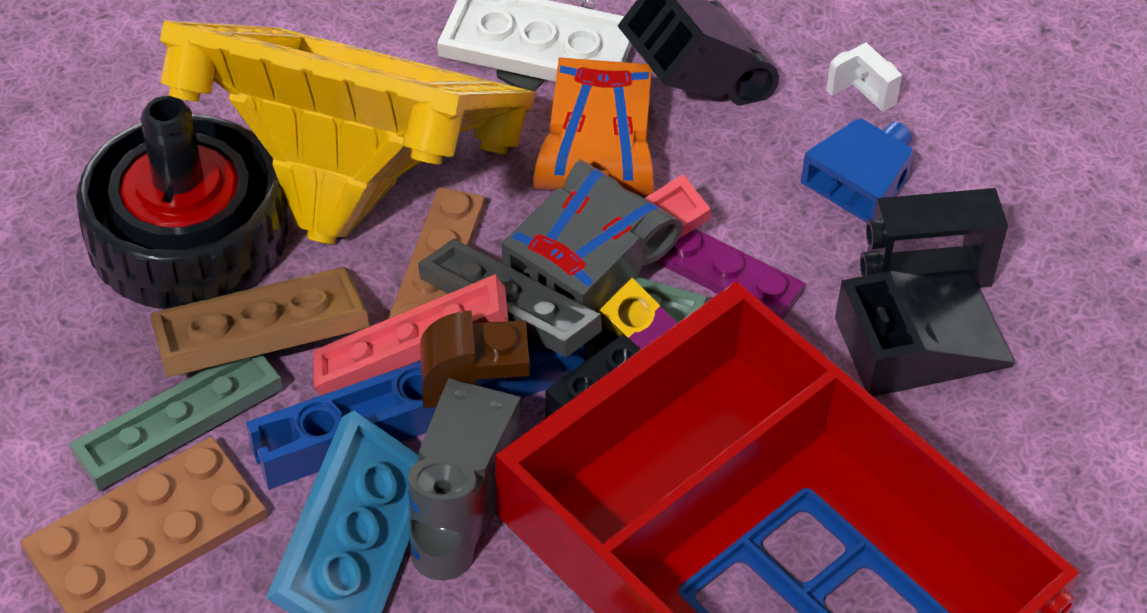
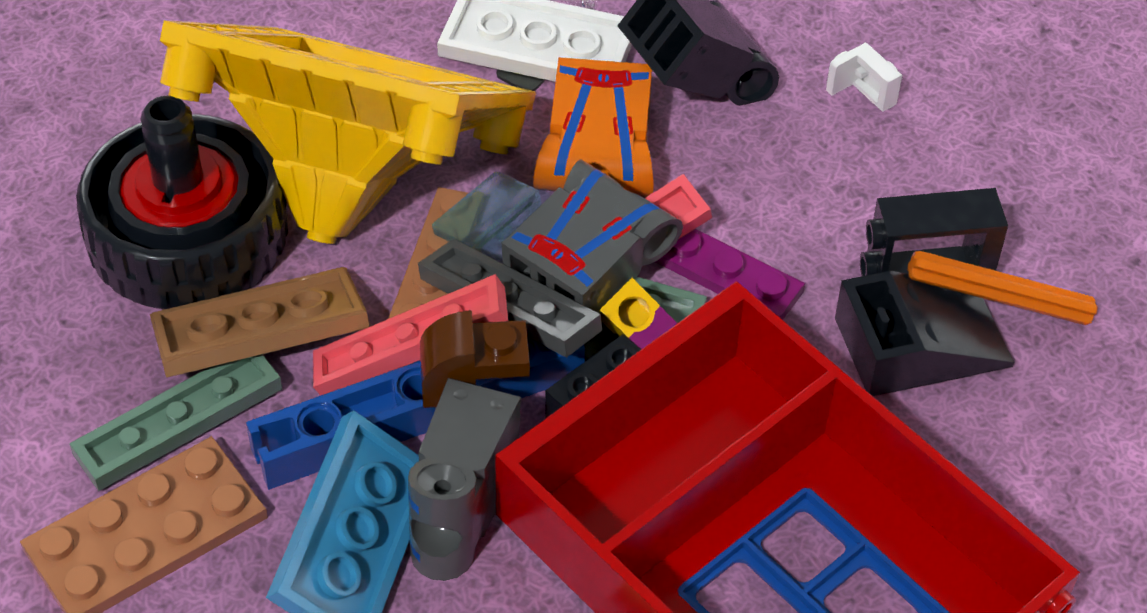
blue torso [801,119,914,222] -> none
none -> clear light blue panel [432,172,542,264]
none -> orange axle [907,251,1098,325]

